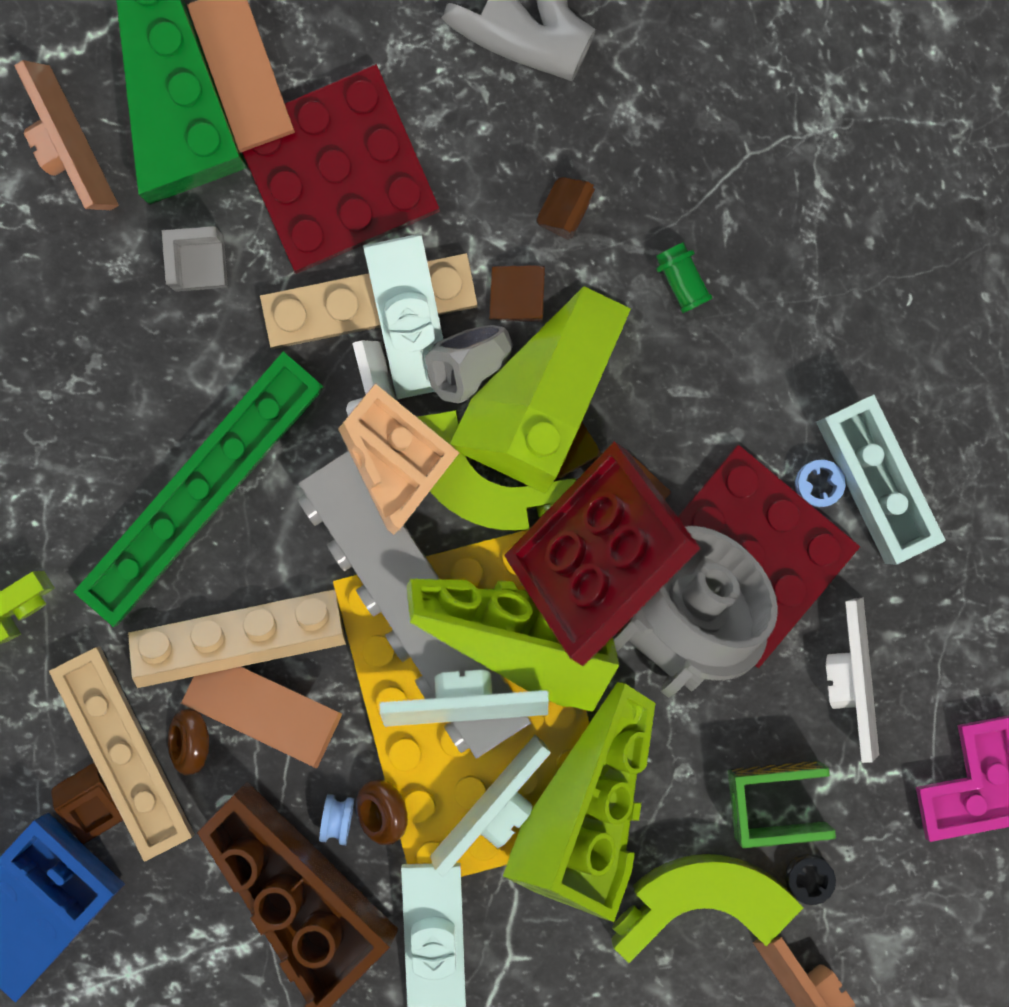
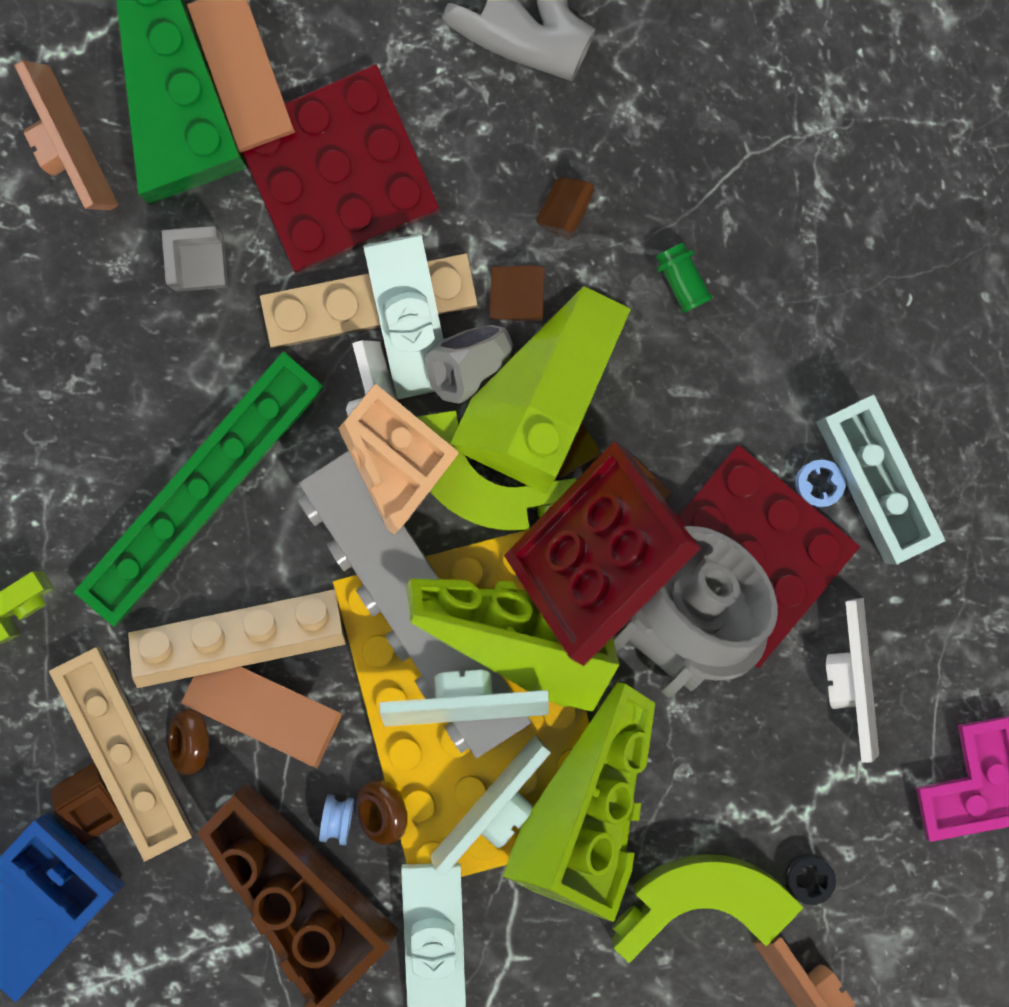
bright green piece [728,761,836,848] -> none

